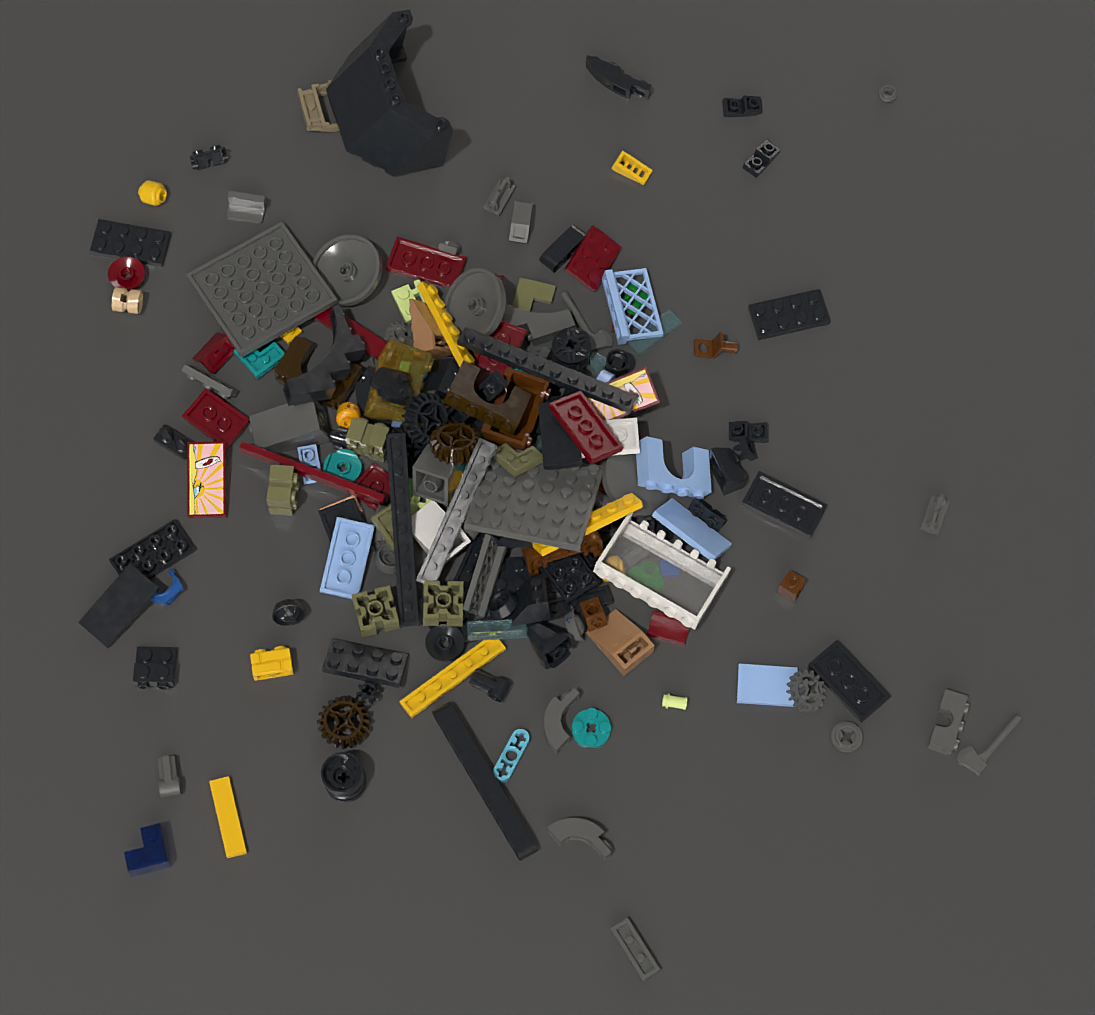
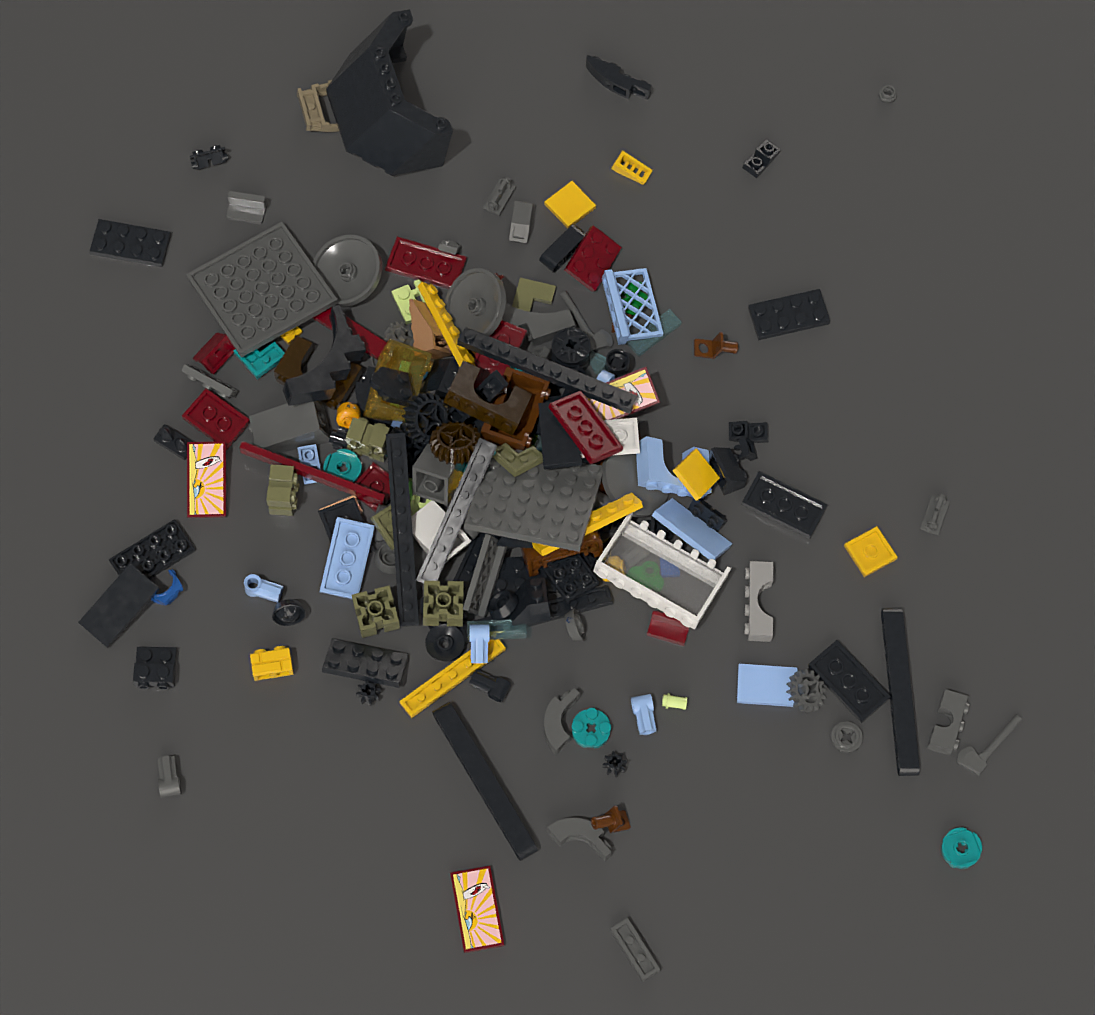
dark red dish [108,257,145,291] -> none
tan wheel [112,287,143,314] -> none
clear blue brick [124,823,171,877] -> none
yellow head [138,180,167,206] -> none
yellow tile [209,776,247,859] -> none
dark brown gear [317,695,371,750] -> none
black wheel [321,752,367,803] -> none
medium azure beam [493,729,529,783] -> none
black cone [527,621,575,669] -> none
reddish brown brick [579,597,608,632] -> none
medium nougat slope [586,609,655,676] -> none
black slope [722,95,762,117] -> none
reddish brown brick [777,570,806,603] -> none
none -> light blue piece [244,574,284,603]
none -> tile [450,866,504,953]
none -> light blue piece [470,624,489,663]
none -> yellow tile [544,181,596,229]
none -> reddish brown bracket [591,806,631,833]
none -> black gear [602,751,627,777]
none -> light blue piece [631,694,656,735]
none -> yellow tile [672,448,720,500]
none -> light grey arch [744,561,773,642]
none -> yellow tile [844,526,898,577]
none -> black beam [881,607,920,776]
none -> teal plate [941,828,982,869]

